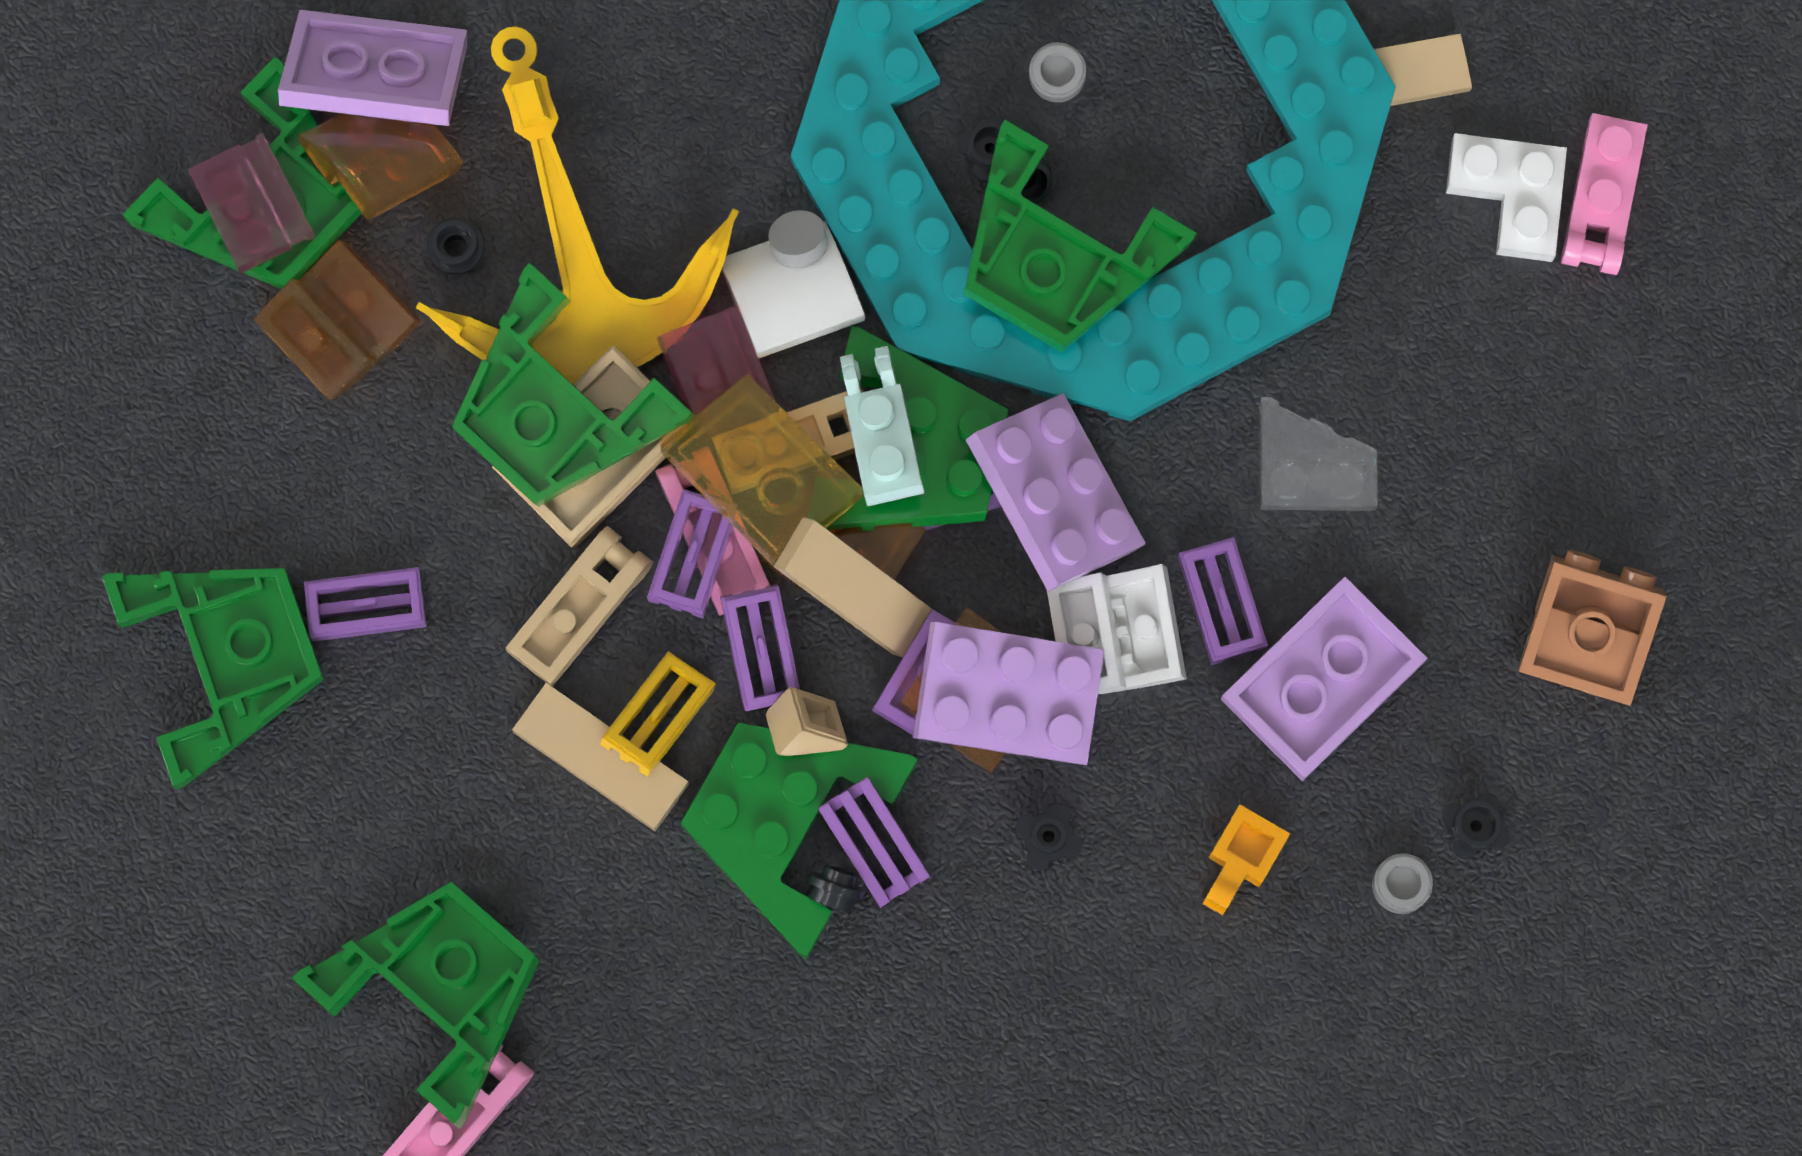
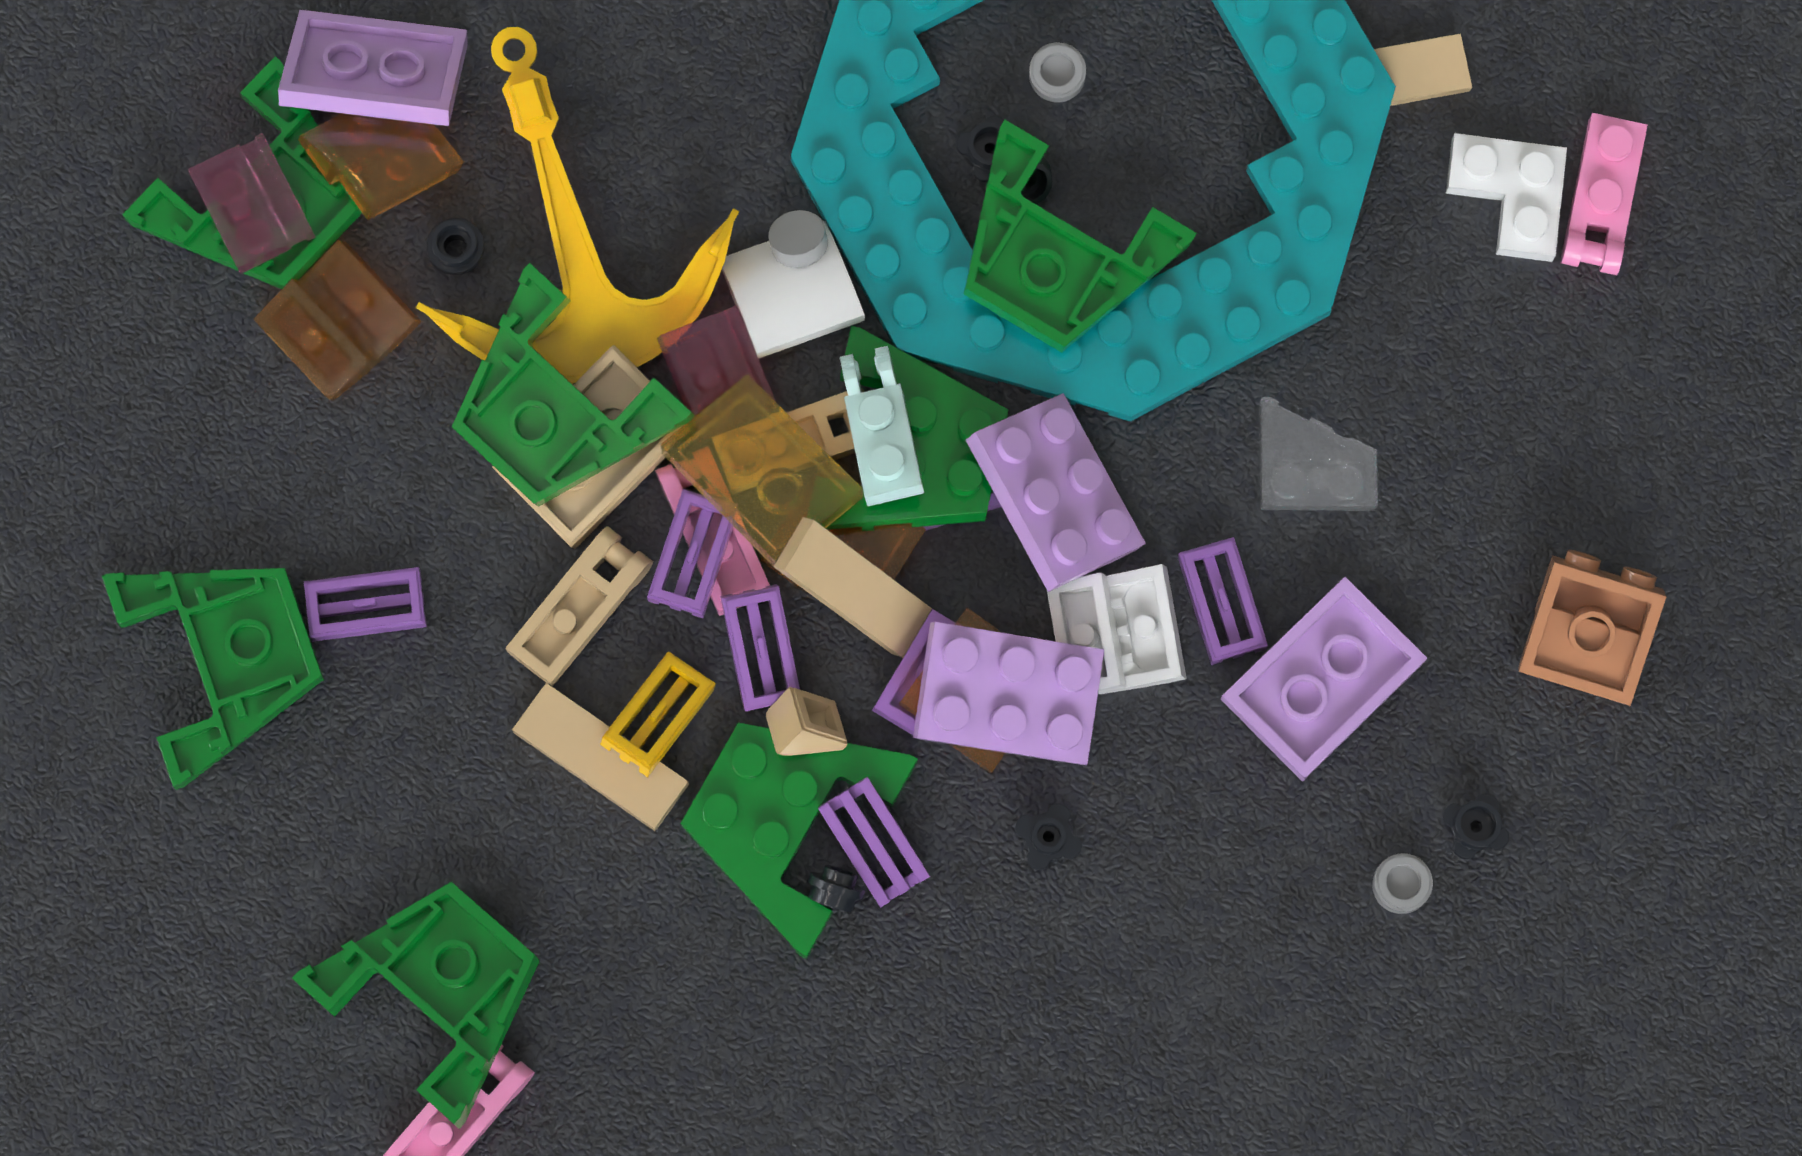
light orange plate [1202,804,1290,916] -> none

